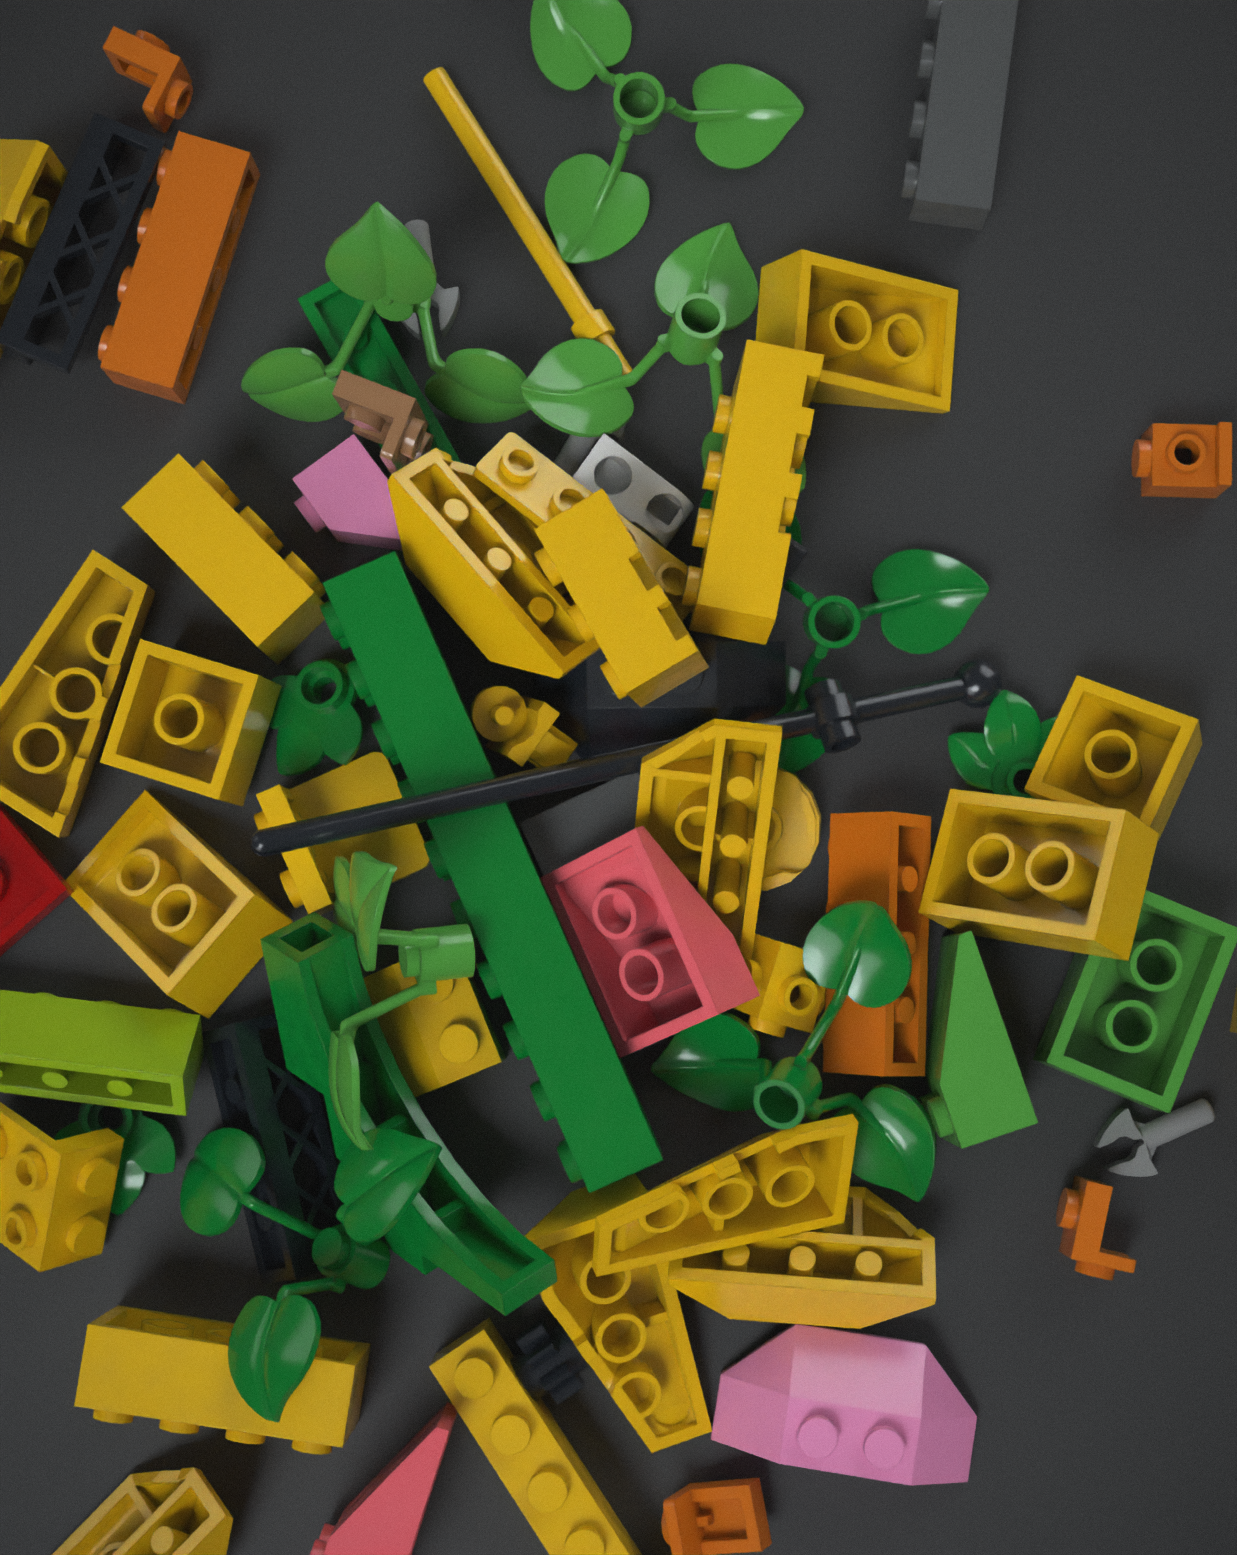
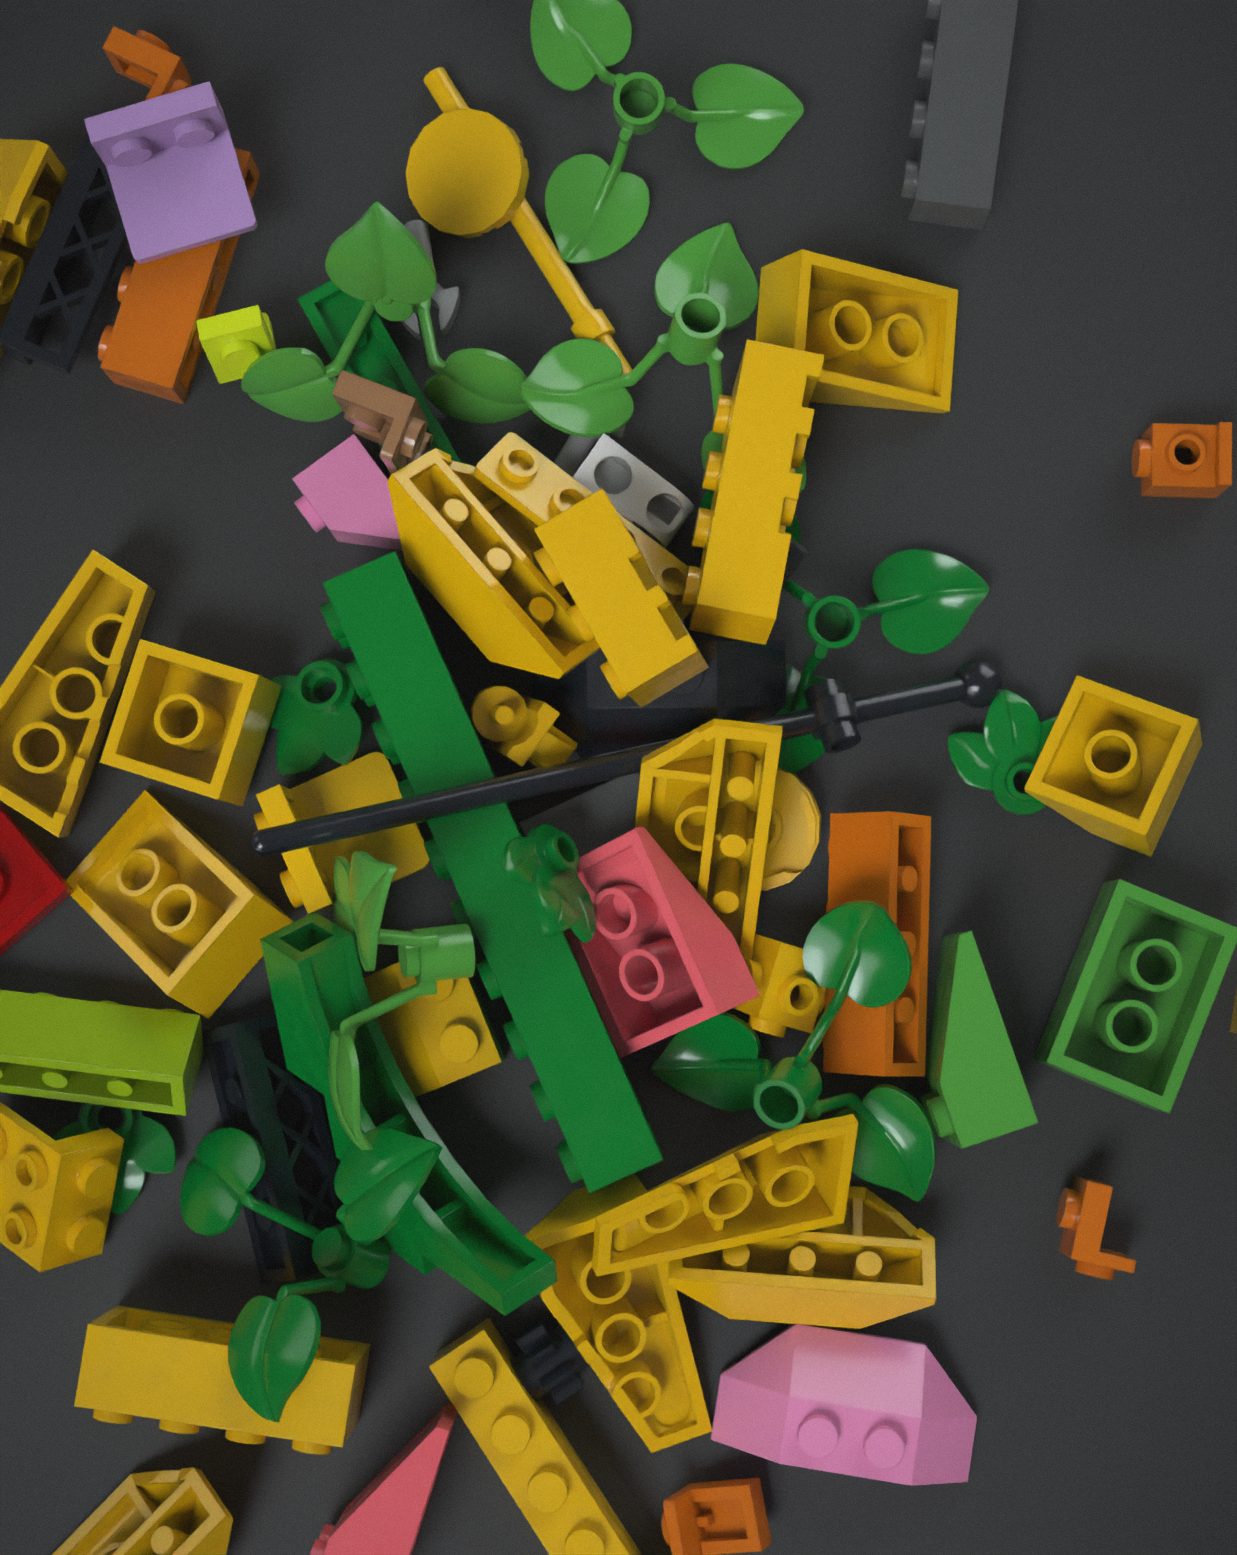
yellow brick [121,453,326,665] -> none
yellow brick [918,789,1159,961] -> none
light grey bar [1093,1098,1215,1177] -> none
none -> lavender bracket [84,81,258,264]
none -> neon yellow bracket [196,305,277,384]
none -> yellow tile [405,108,529,239]
none -> green plate [502,824,596,943]

